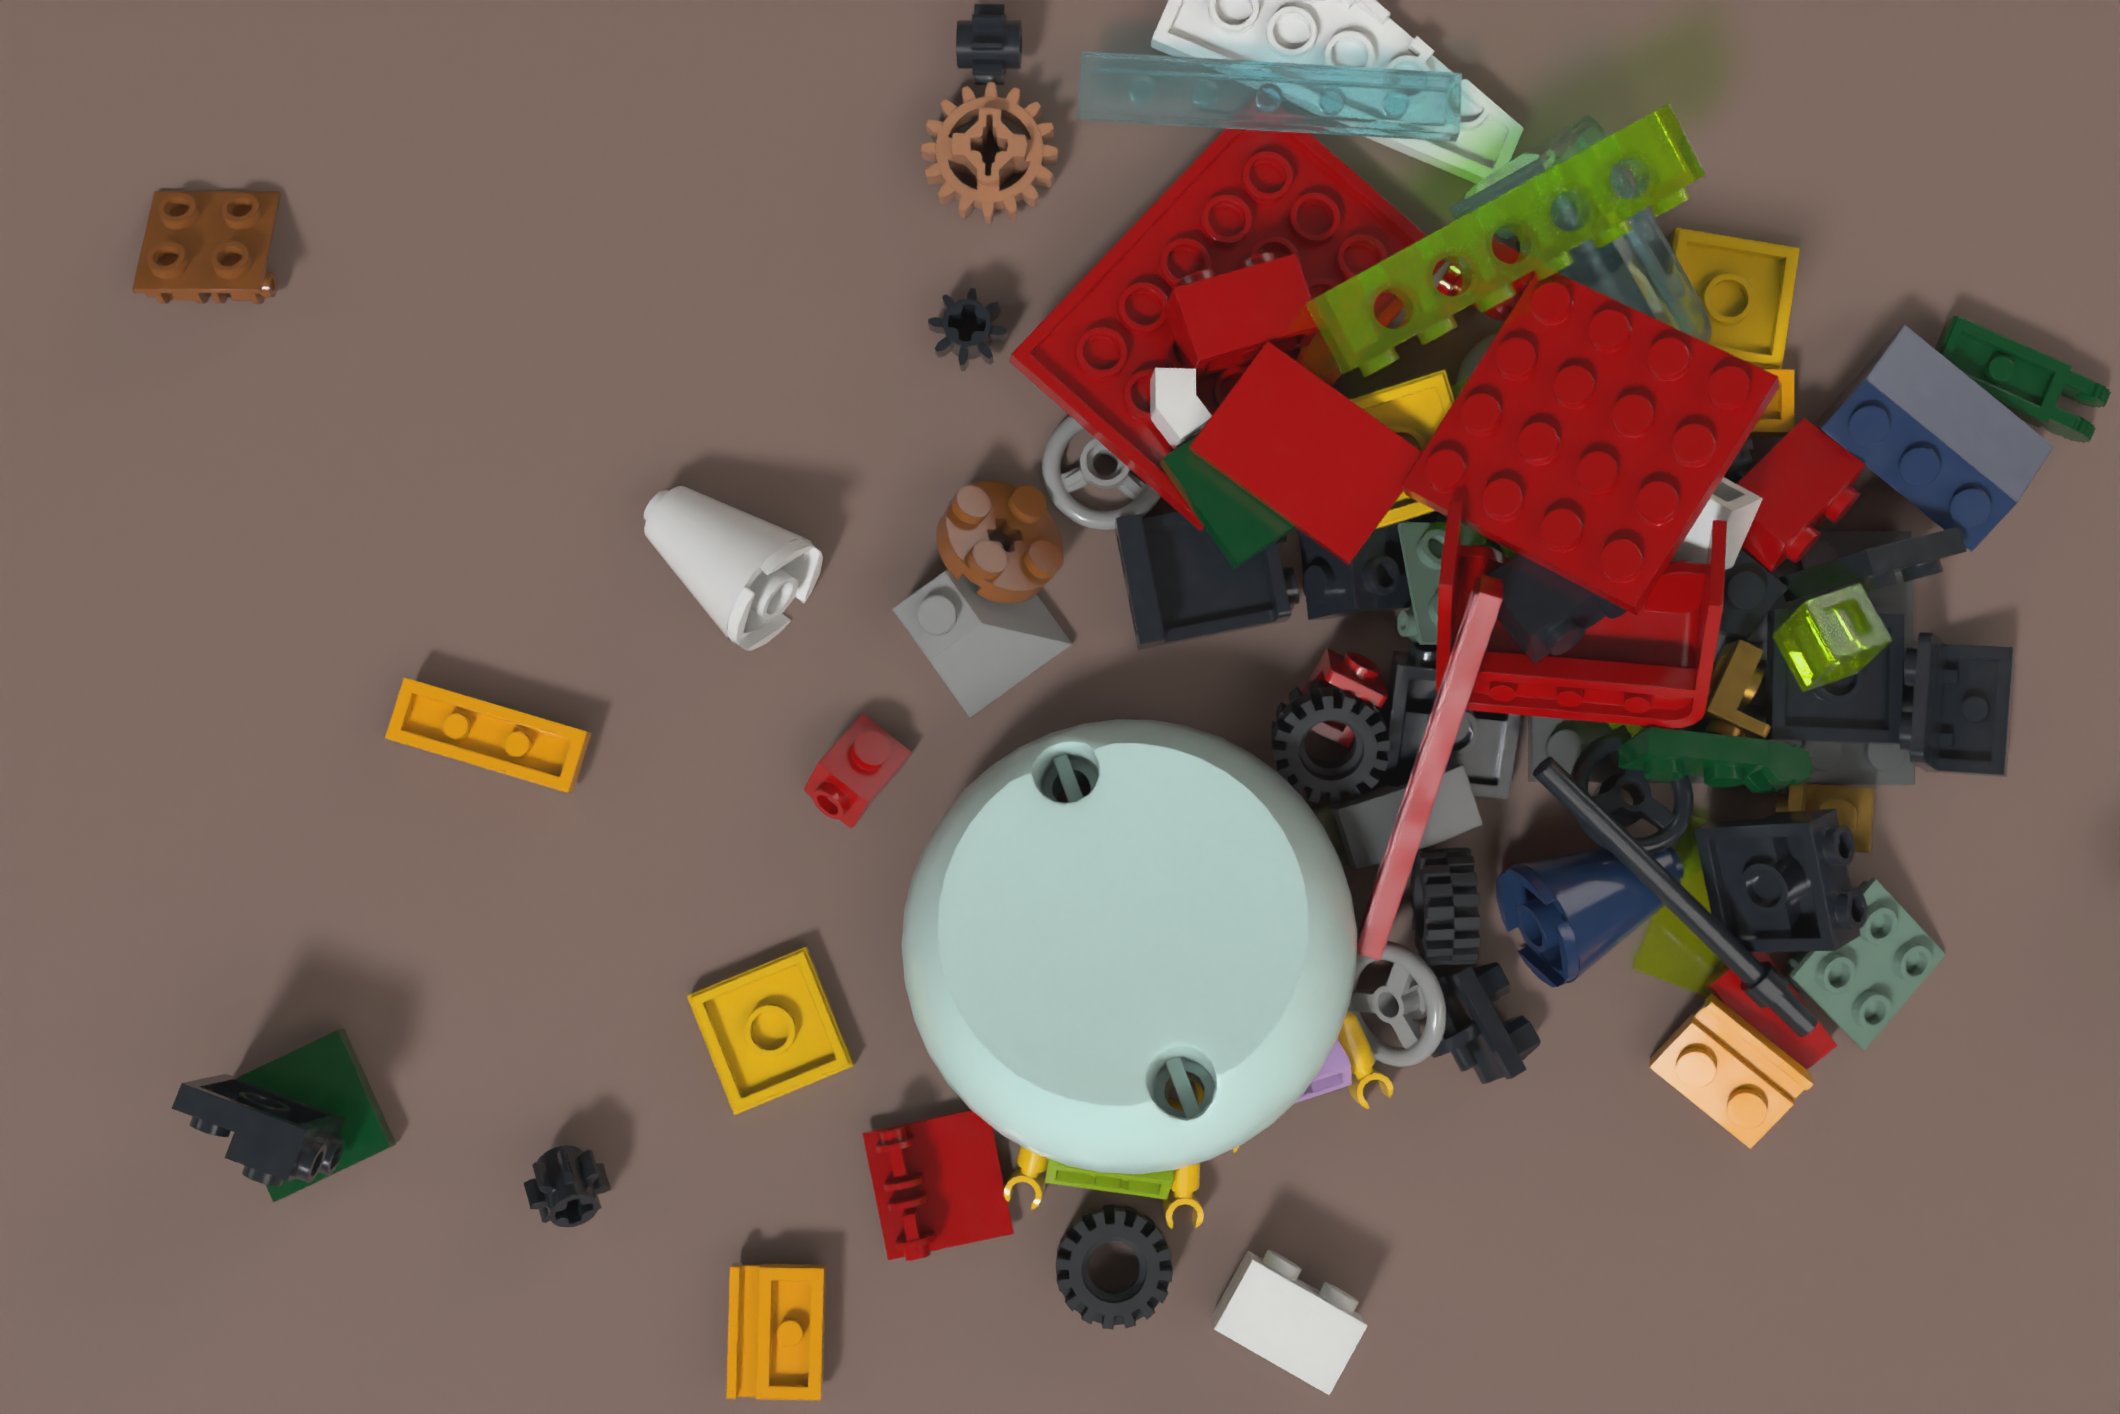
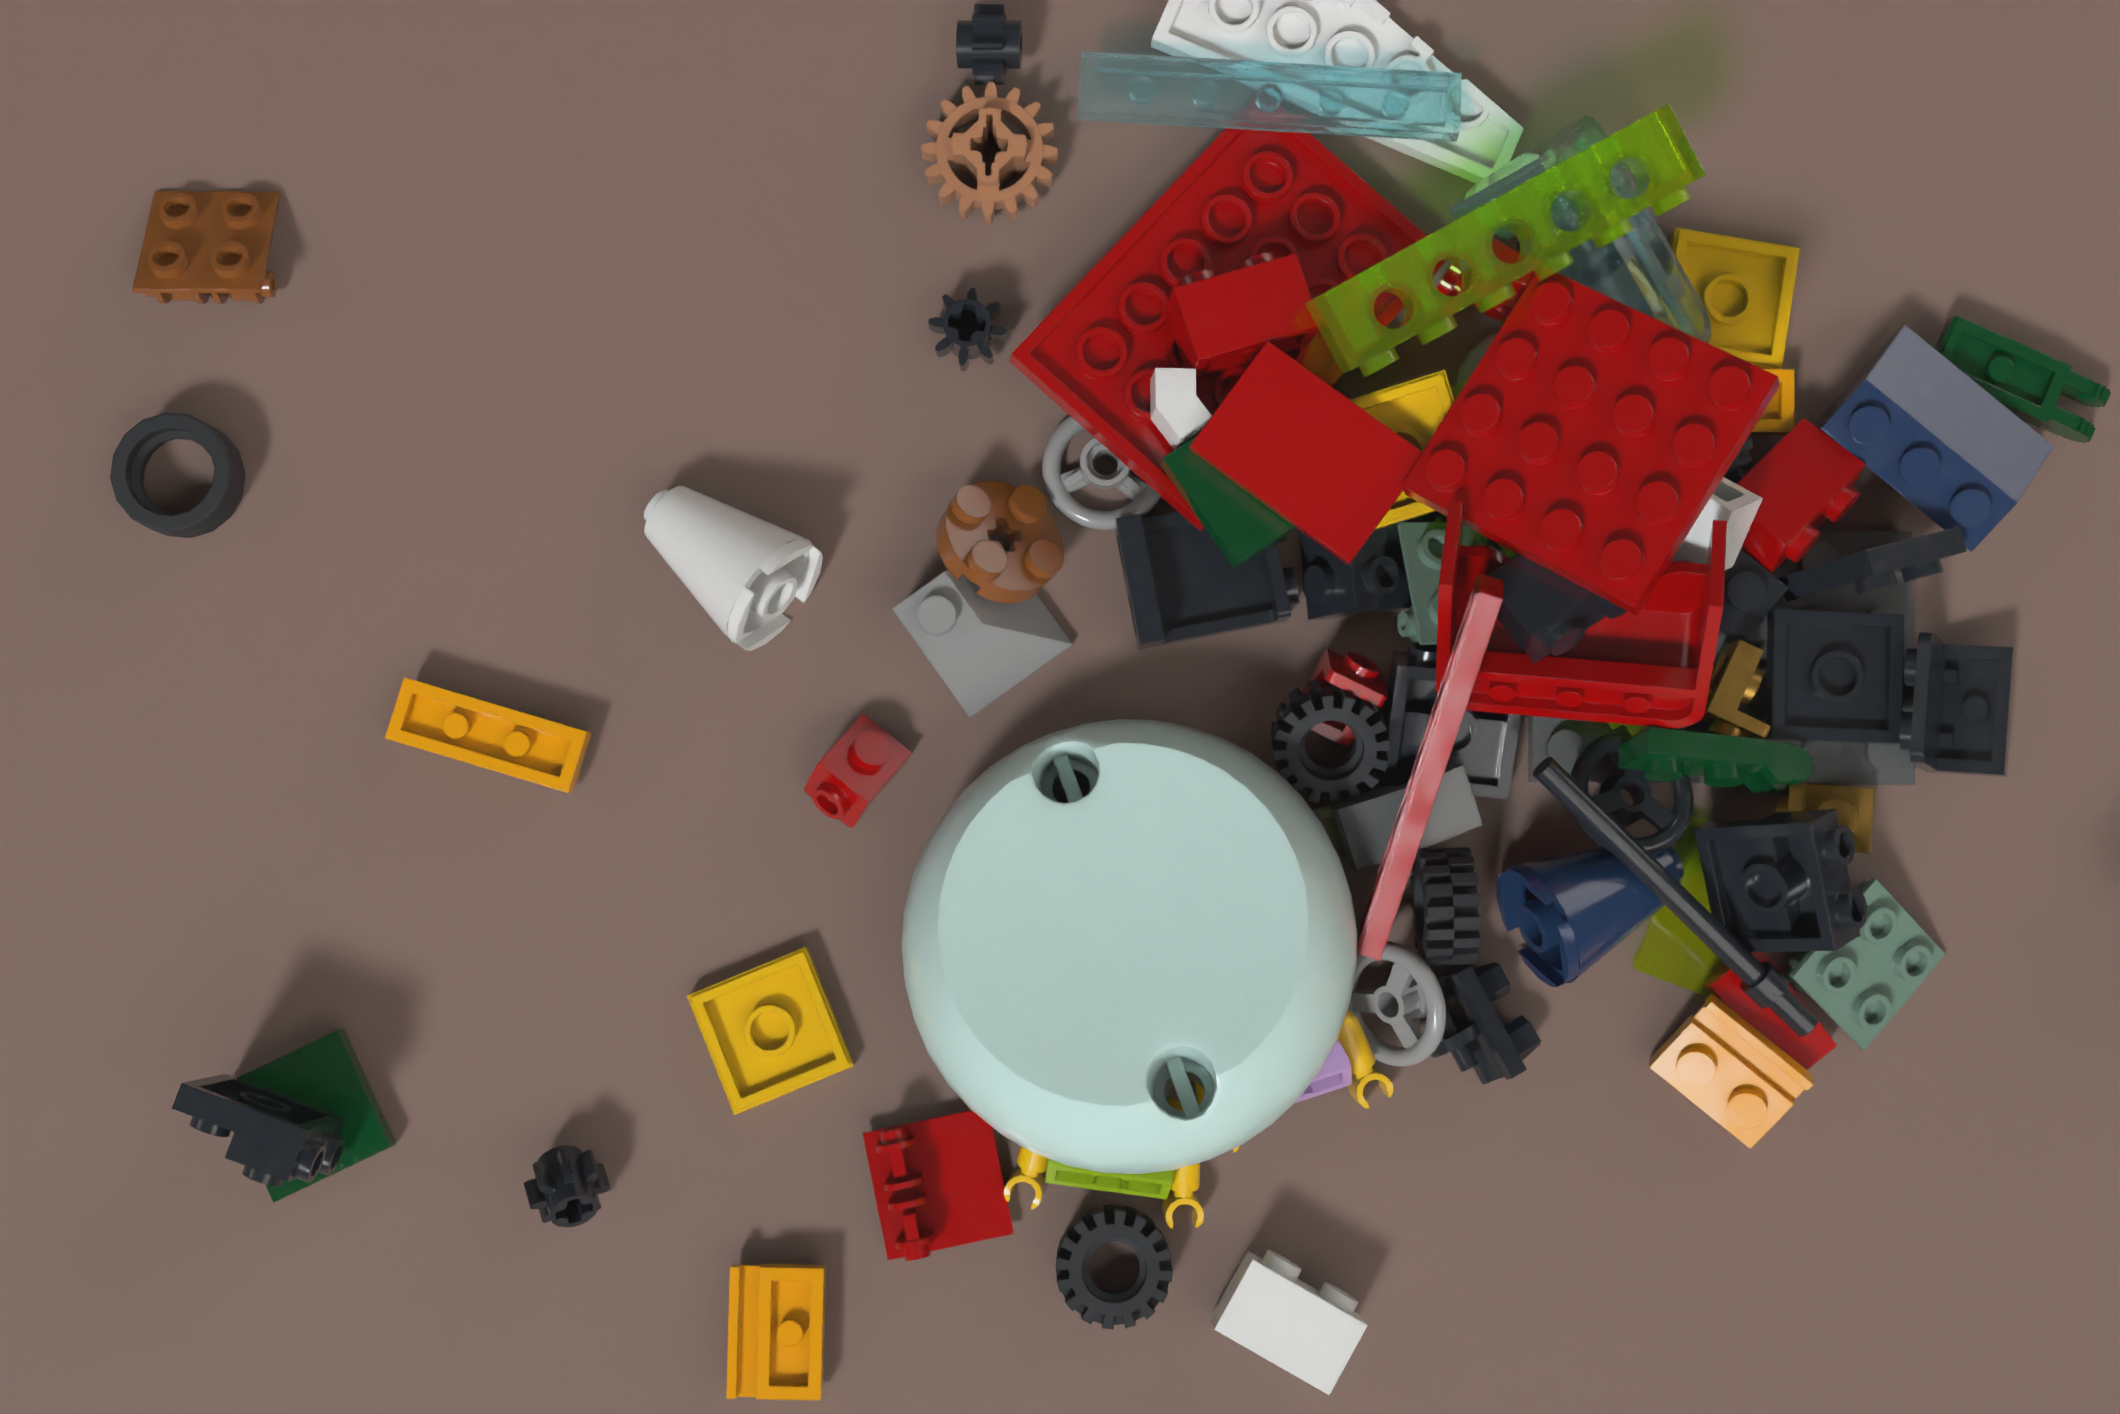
clear neon green brick [1773,583,1892,692] -> none
none -> black tyre [110,413,246,538]

